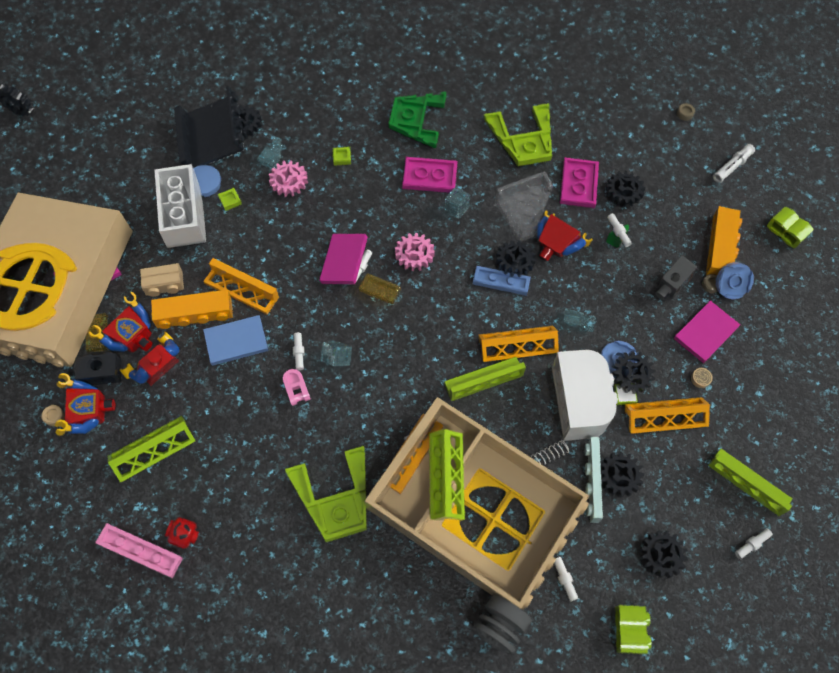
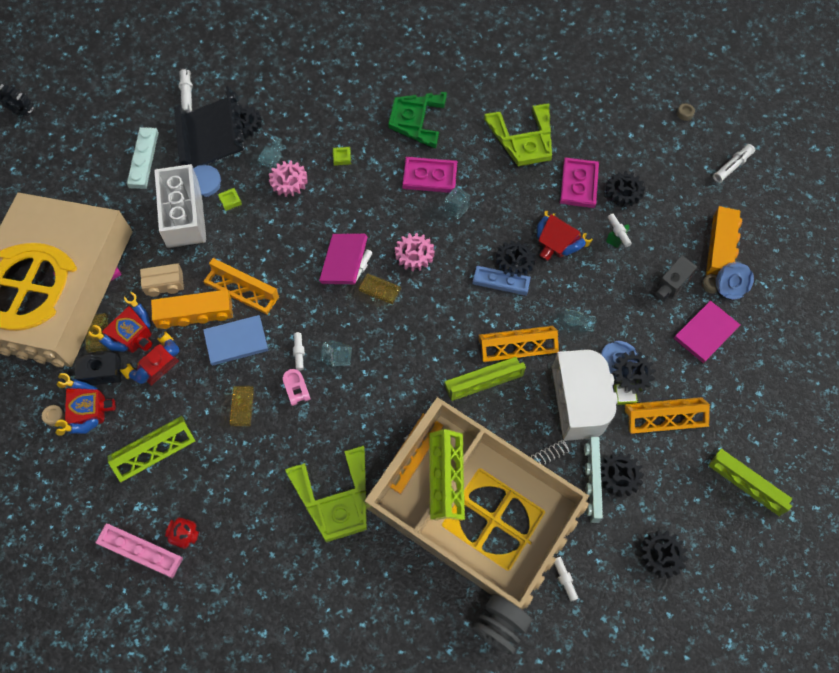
clear brick [495,171,553,242] -> none
lime brick [615,605,651,654] -> none
tile [691,368,712,388] -> none
white bar [735,528,772,559] -> none
lime brick [767,207,814,248] -> none
none -> light aqua plate [127,128,158,189]
none -> white pin [179,69,193,113]
none -> clear yellow plate [229,386,254,426]

